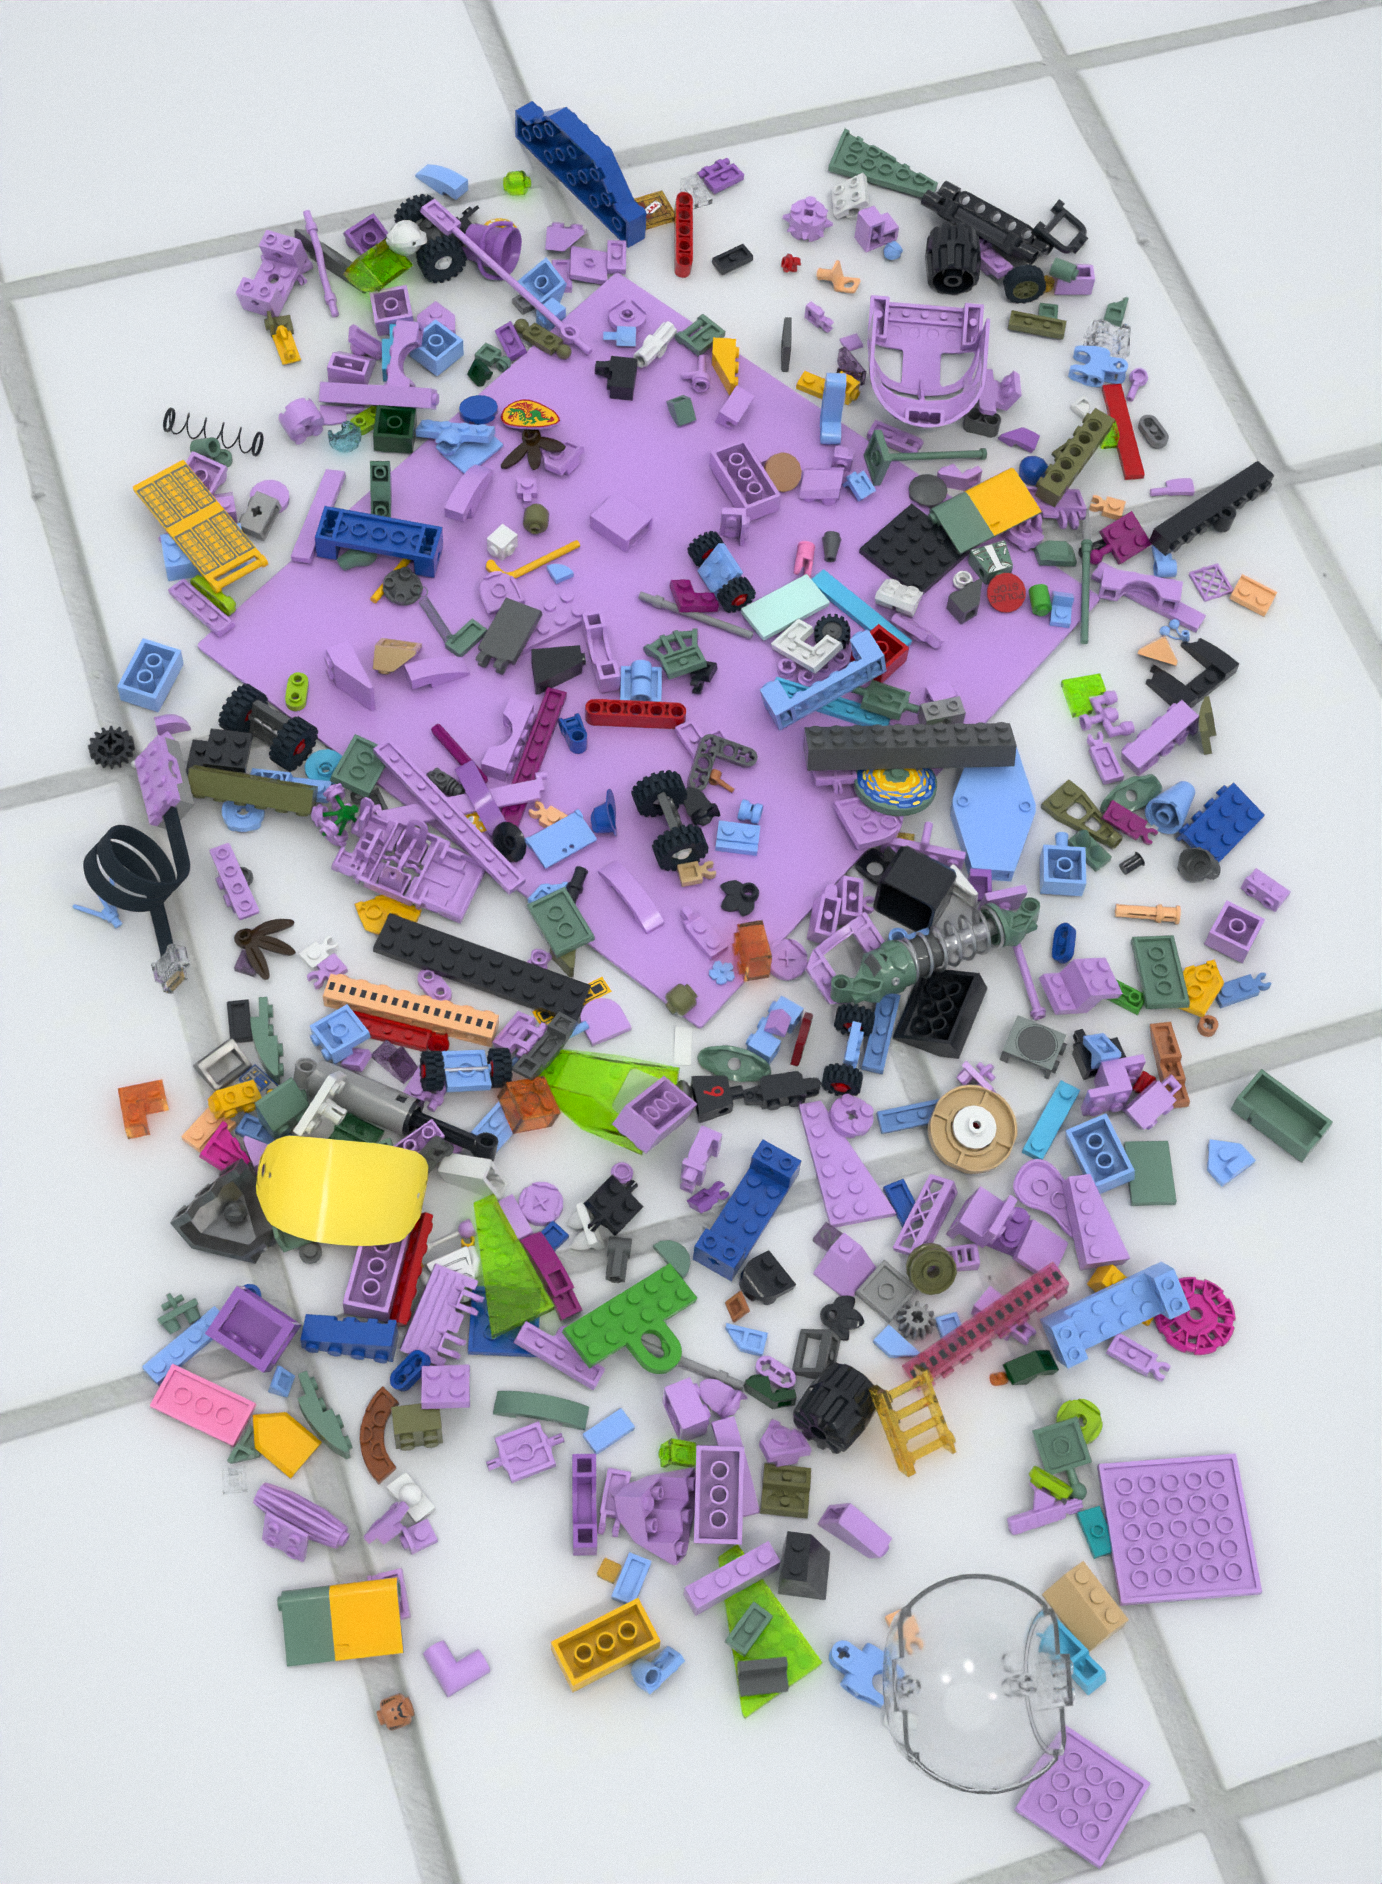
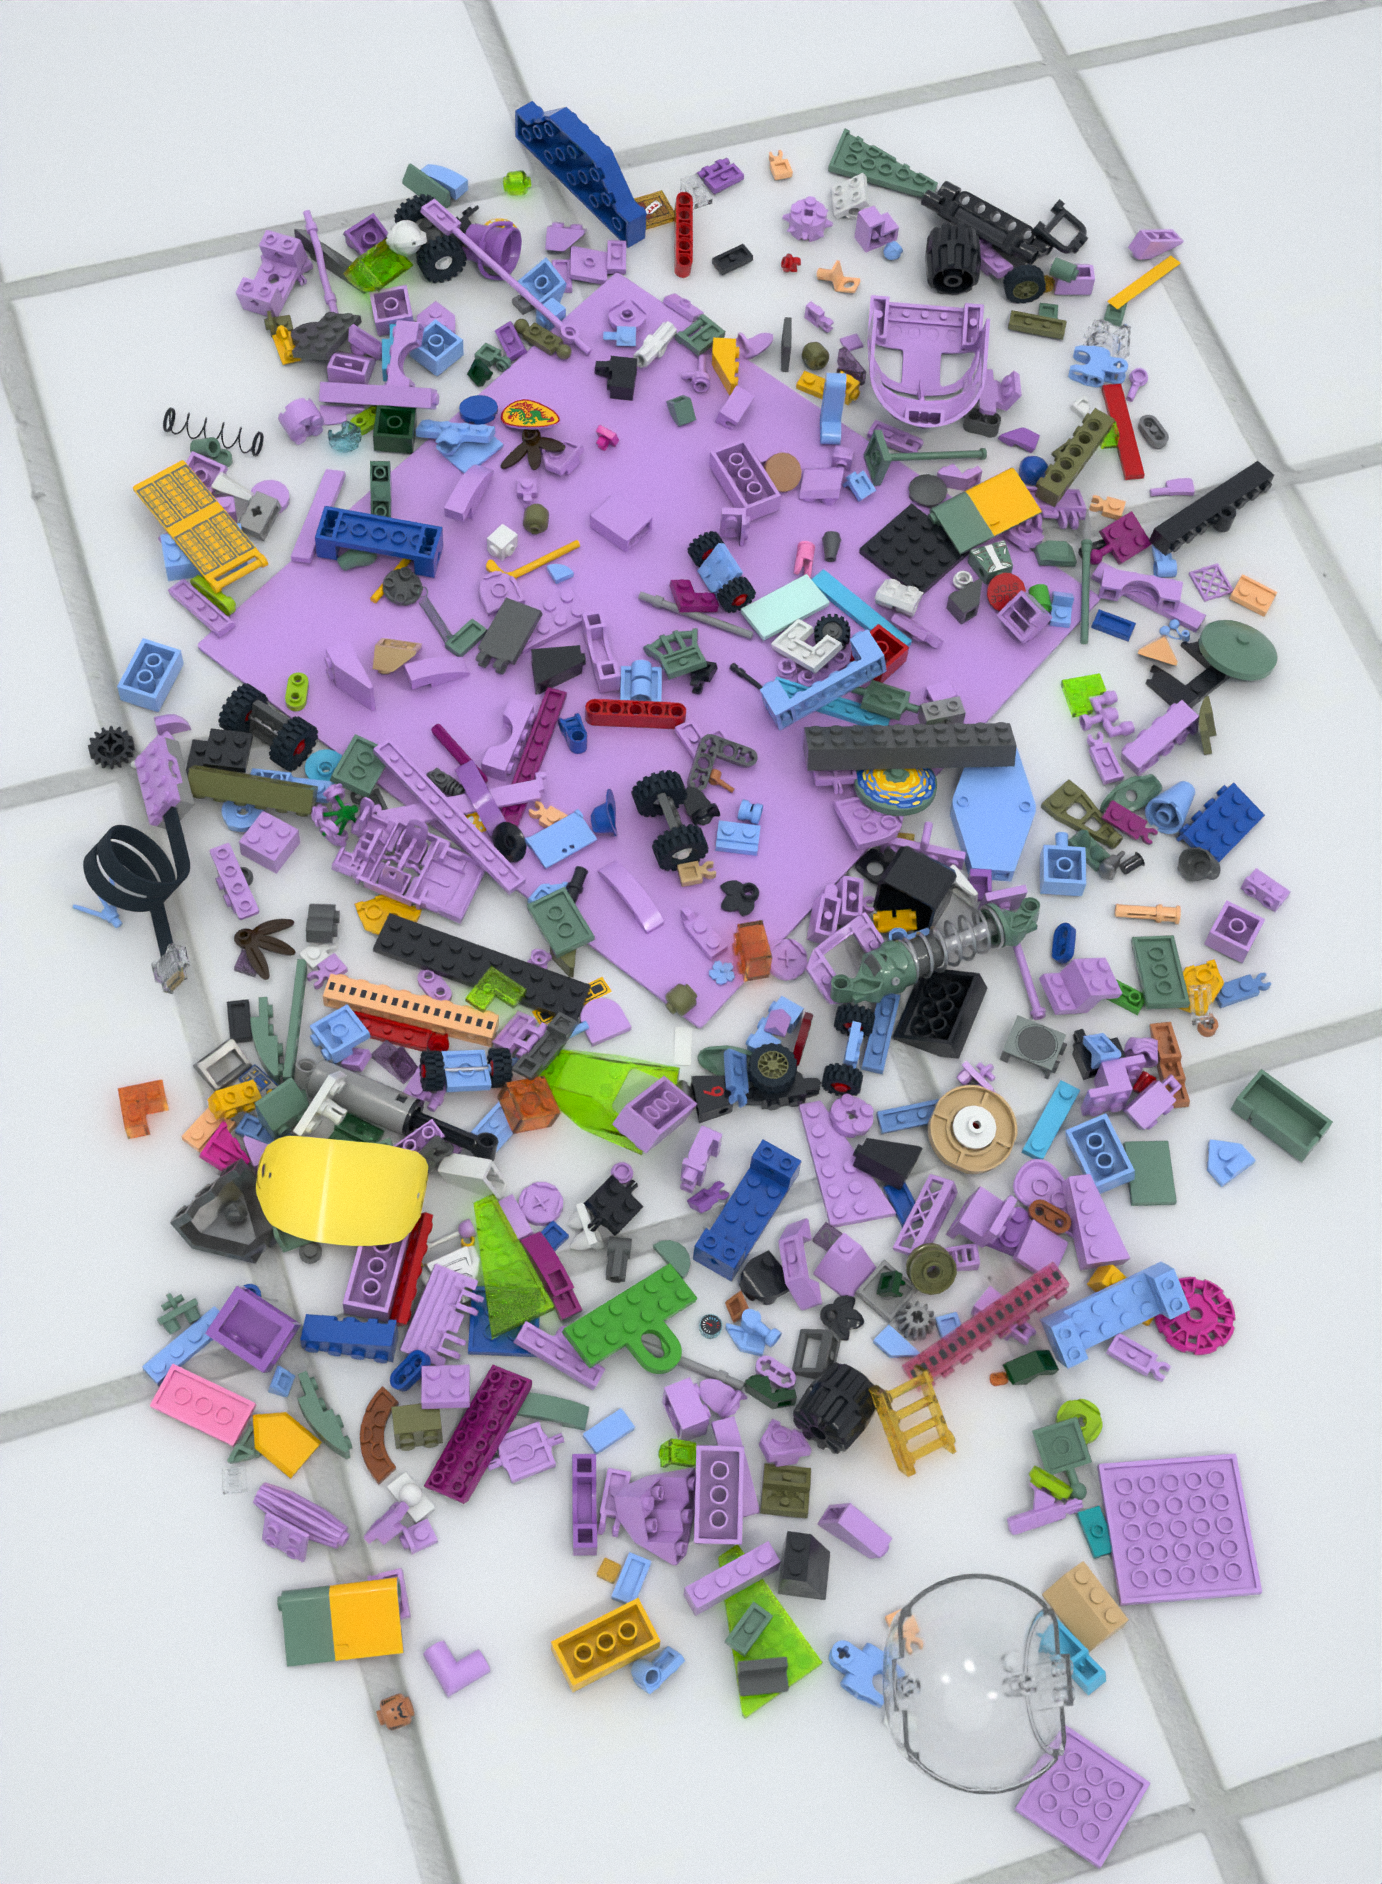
none -> white slope [211,472,254,500]
none -> lavender brick [239,811,300,874]
none -> sand green tile [283,959,308,1082]
none -> dark grey plate [291,312,362,360]
none -> dark grey brick [306,904,340,943]
none -> sand green slope [402,163,450,208]
none -> magenta plate [424,1365,532,1504]
none -> clear neon green plate [465,966,527,1013]
none -> dark pink tile [596,425,619,451]
none -> lavender plate [663,293,704,322]
none -> black tile [699,1314,722,1339]
none -> medium blue plate [724,1048,749,1108]
none -> black piece [729,663,763,690]
none -> lavender piece [736,332,773,359]
none -> light blue leg [741,1309,782,1348]
none -> black wheel [748,1043,797,1094]
none -> light nougat plate [769,150,793,180]
none -> lavender slope [779,1218,822,1310]
none -> olive head [802,342,830,370]
none -> black slope [853,1138,923,1190]
none -> yellow hinge [873,909,917,933]
none -> dark green tile [876,1271,905,1298]
none -> lavender plate [996,590,1053,644]
none -> dark orange plate [1028,1199,1071,1235]
none -> blue tile [1091,609,1136,642]
none -> flat silver piece [1099,851,1125,880]
none -> yellow sticker [1107,255,1181,309]
none -> lavender hair [1124,1037,1158,1068]
none -> lavender slope [1128,229,1184,260]
none -> clear tile [1189,984,1214,1025]
none -> sand green dish [1199,620,1277,681]

